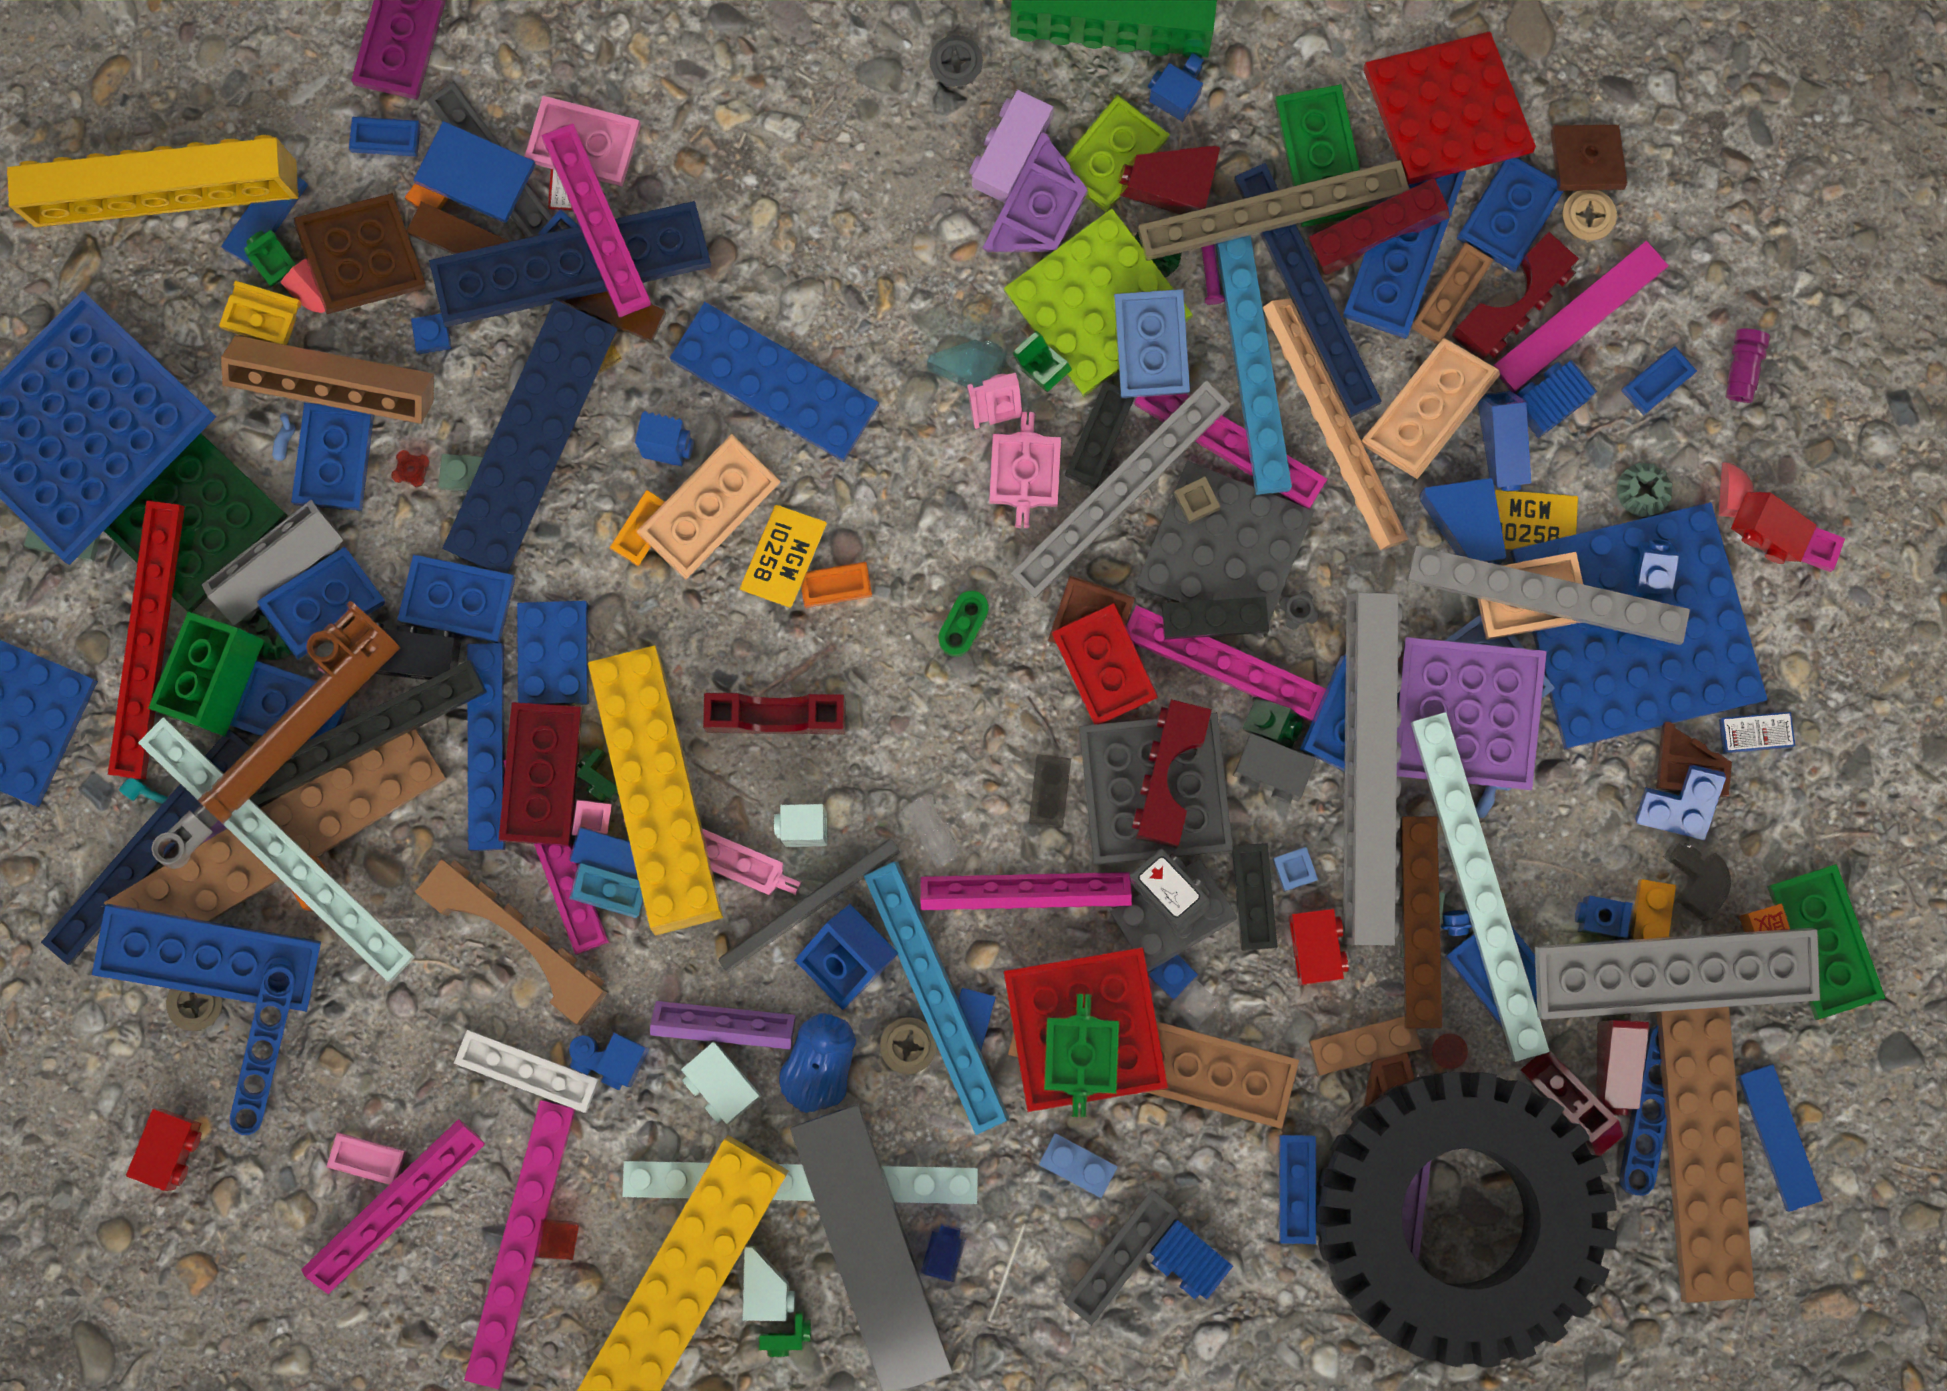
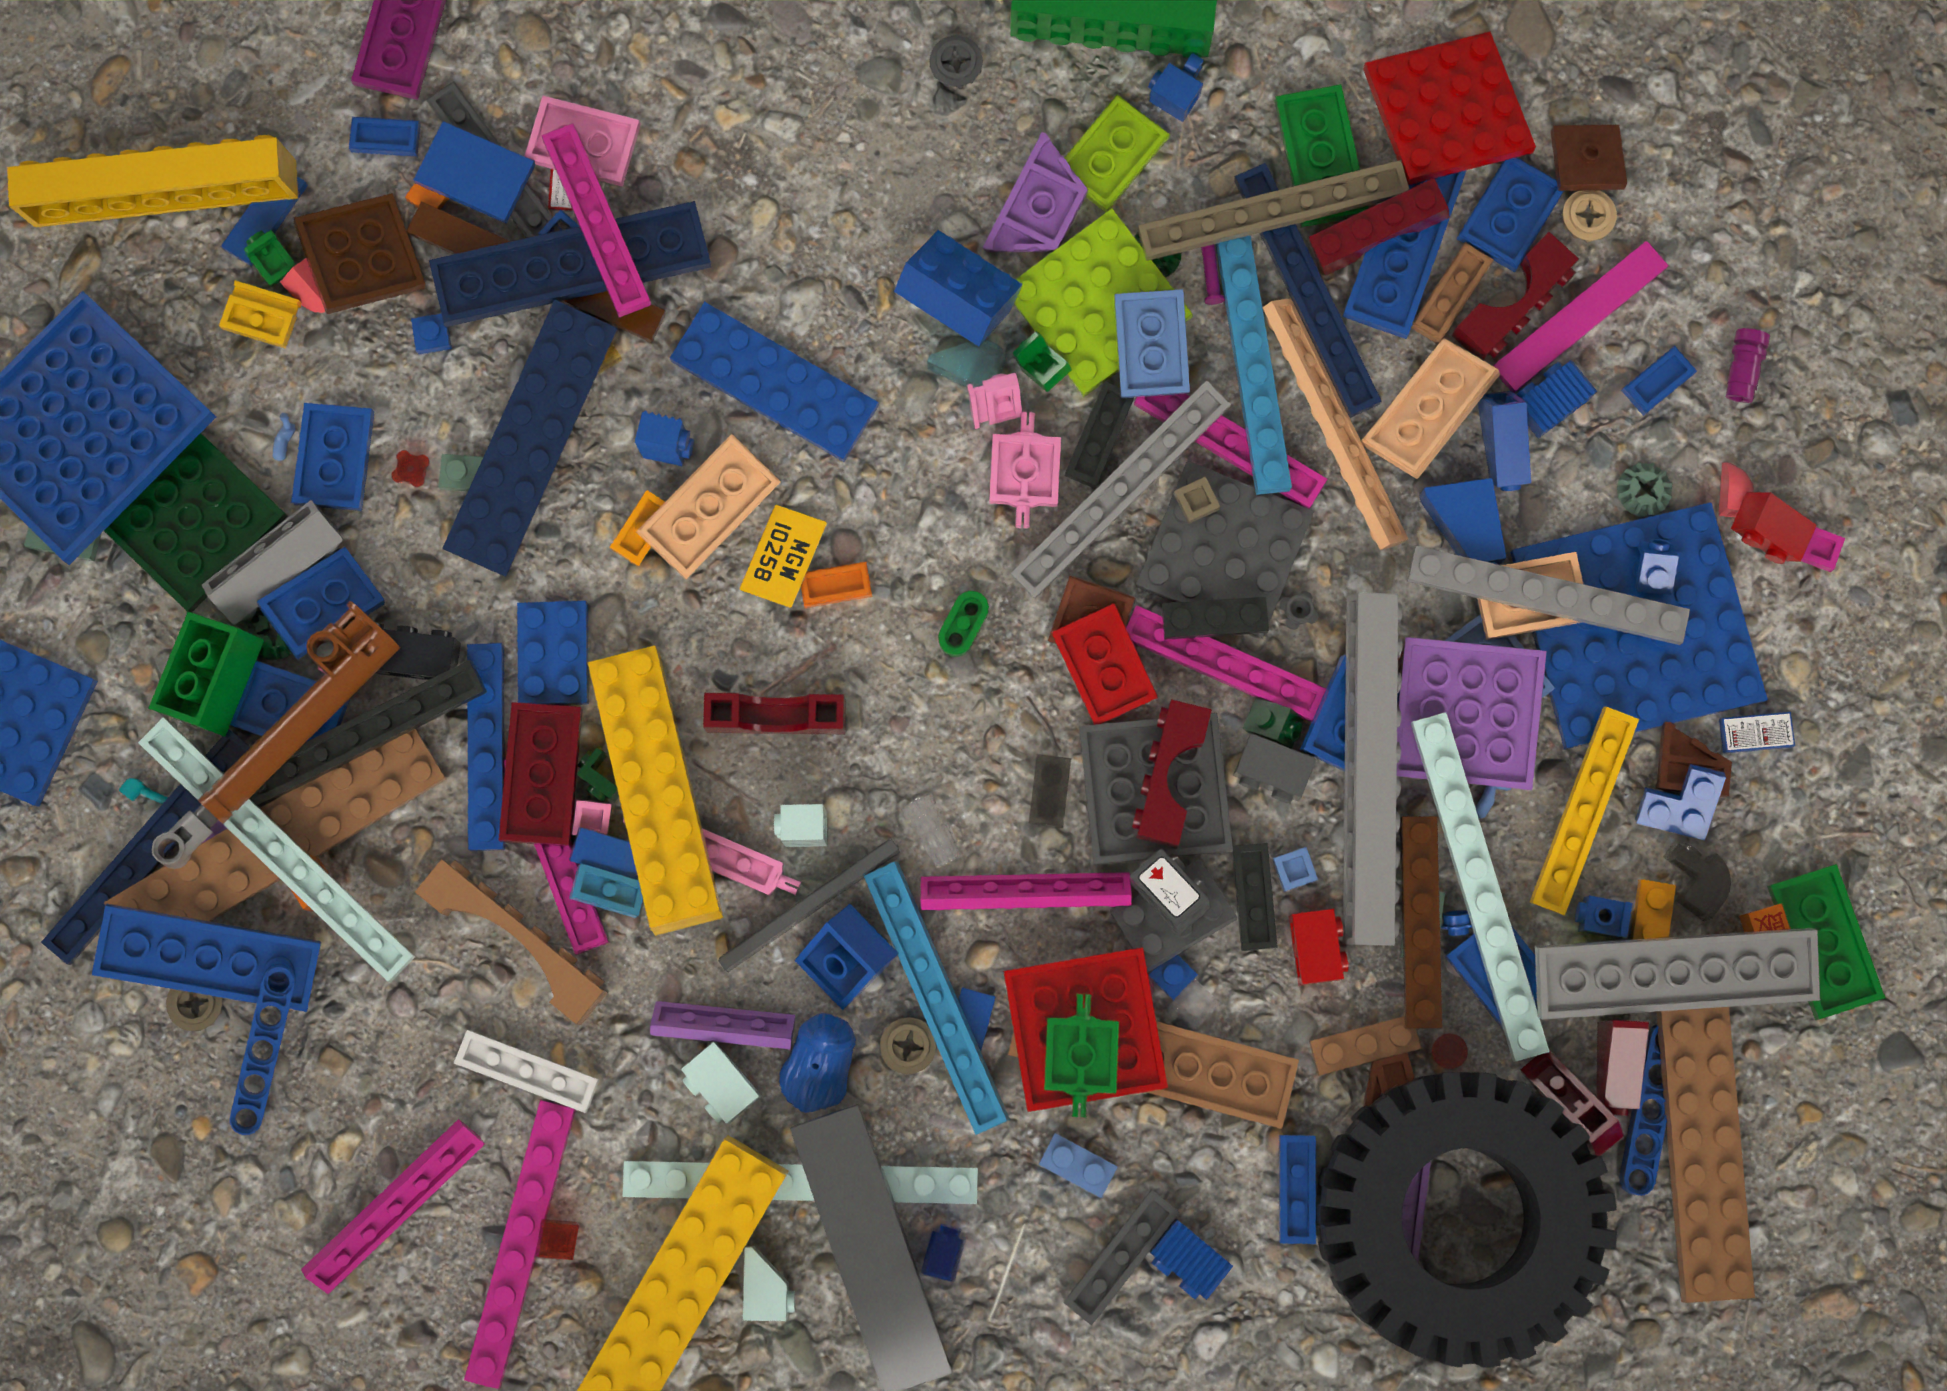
red plate [107,501,185,780] -> none
red brick [126,1109,202,1191] -> none
medium nougat brick [221,335,434,424] -> none
bright pink tile [326,1133,407,1185] -> none
blue plate [397,554,516,643] -> none
blue brick [569,1033,650,1090] -> none
green bracket [759,1311,811,1357] -> none
lavender brick [969,89,1053,203] -> none
dark red slope [1118,145,1220,215] -> none
yellow sticker [1495,490,1578,550] -> none
blue tile [1737,1064,1823,1212] -> none
none -> blue brick [894,230,1023,347]
none -> yellow plate [1530,707,1639,915]

